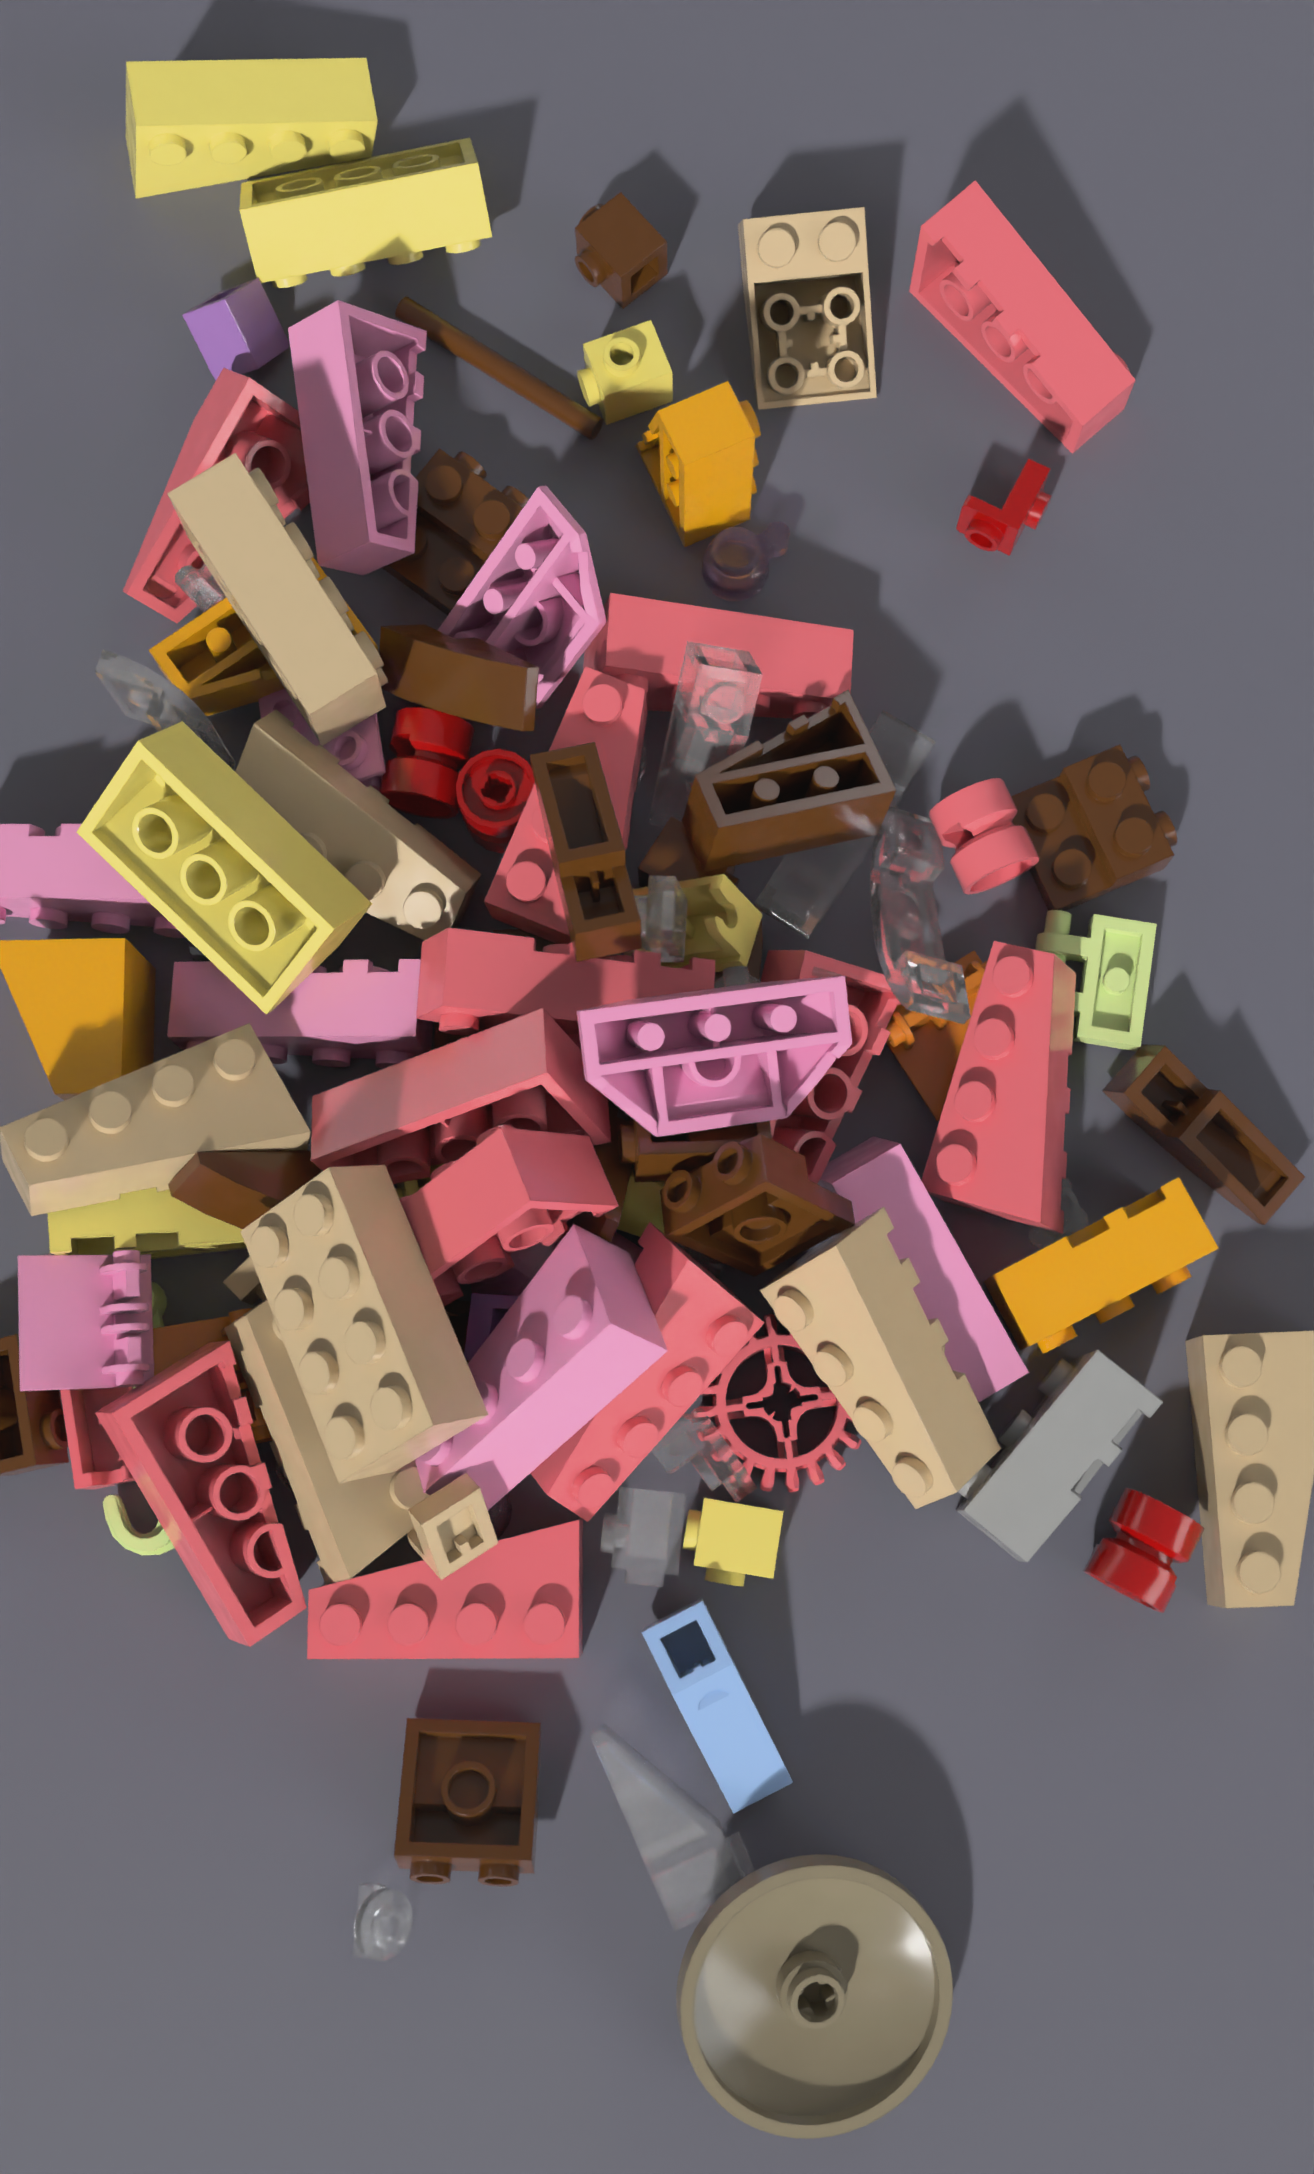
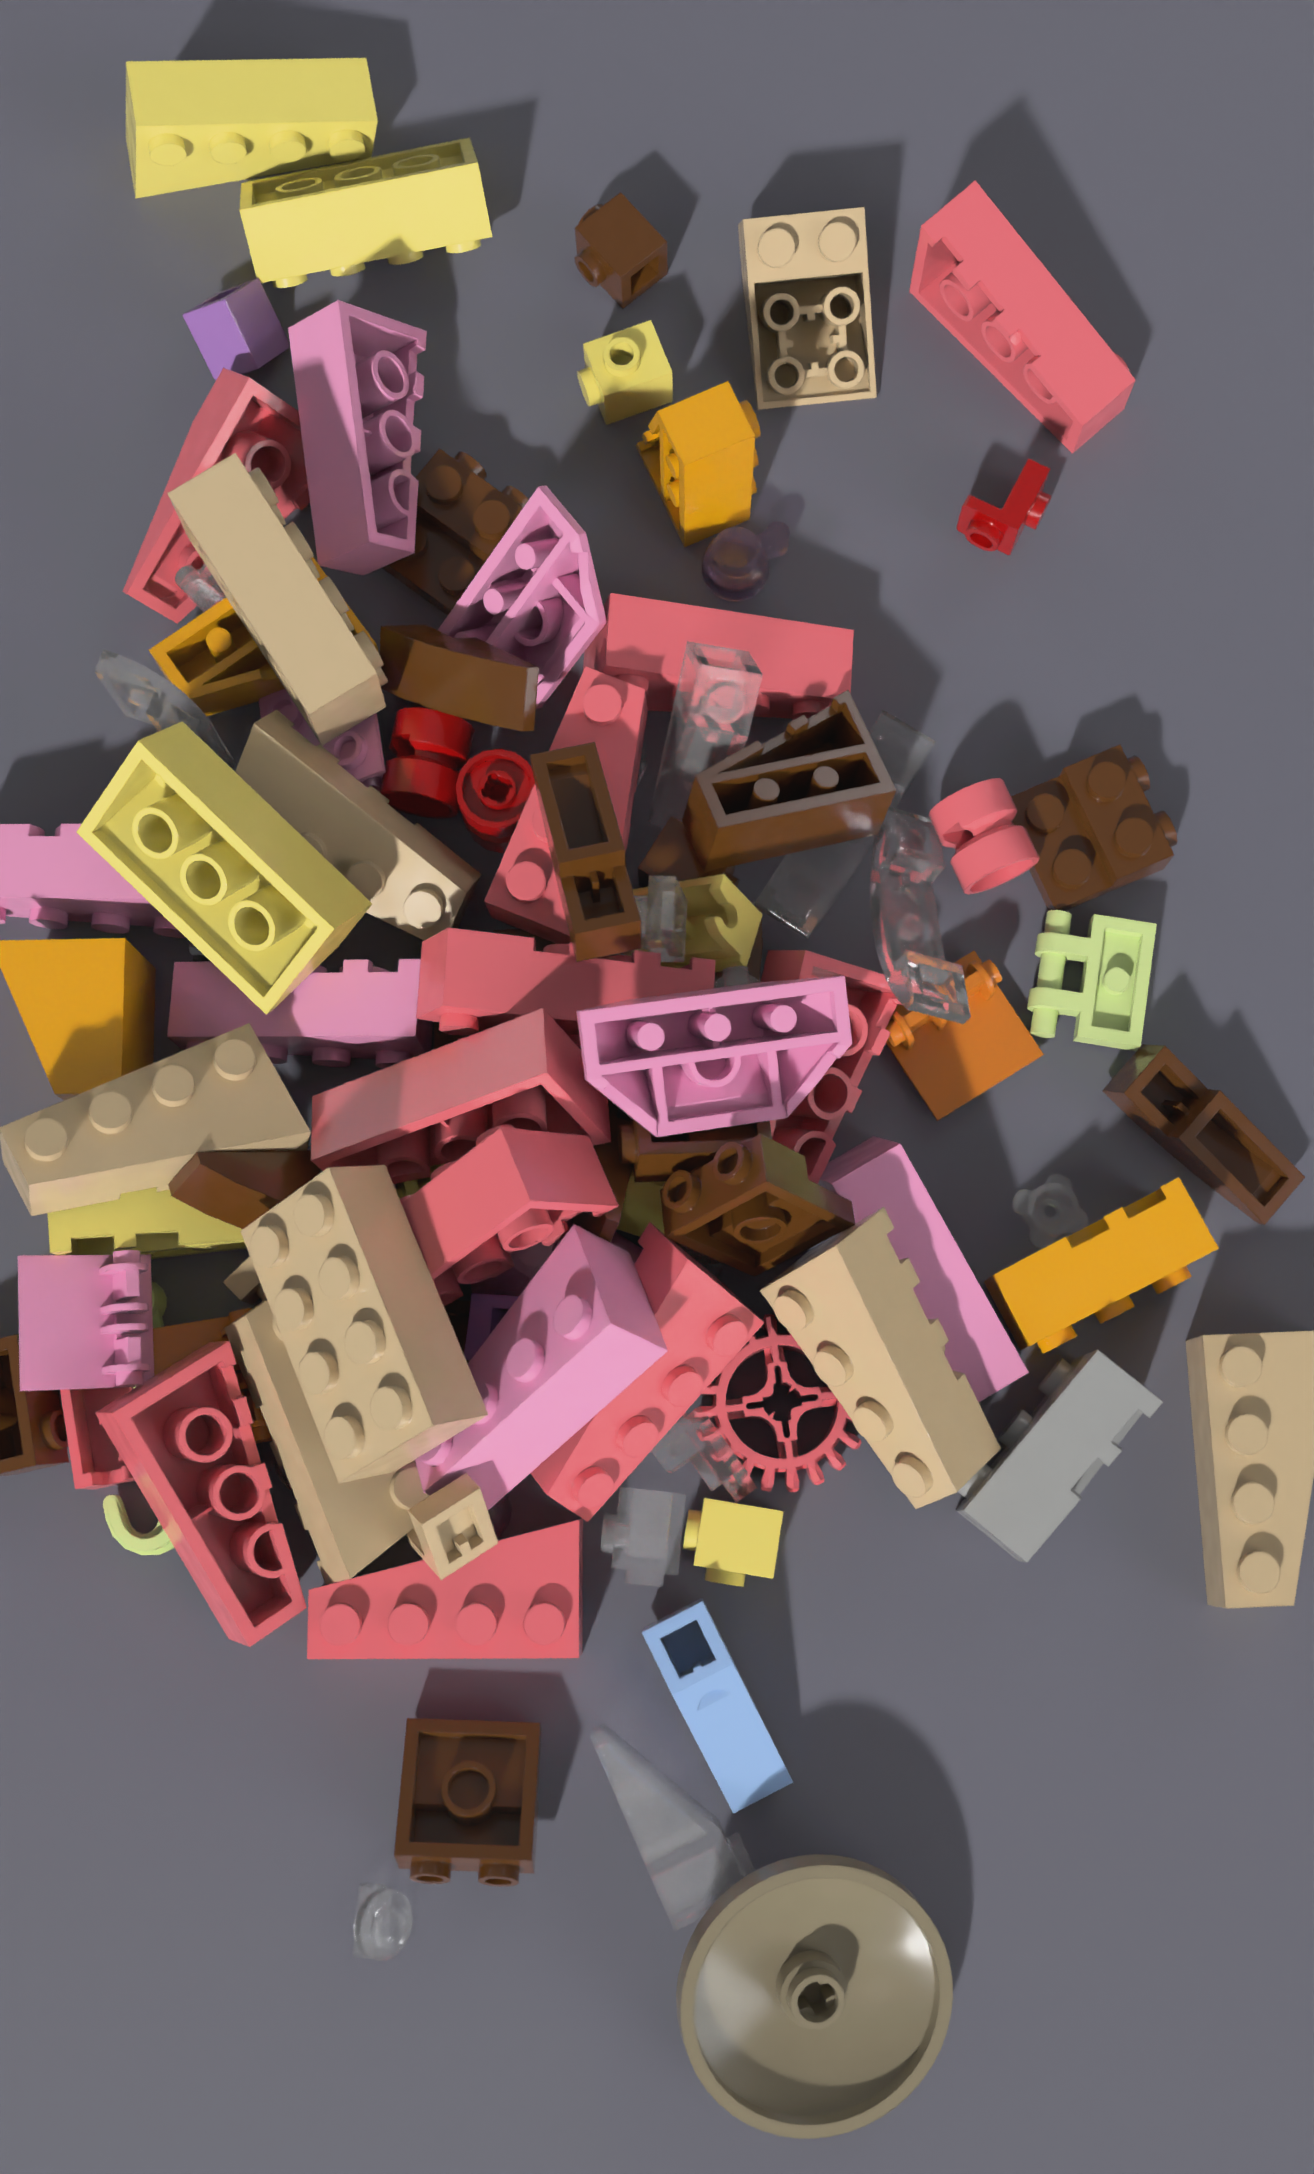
reddish brown bar [395,296,604,440] -> none
coral wedge [921,941,1076,1234] -> none
red wheel [1084,1488,1204,1613] -> none

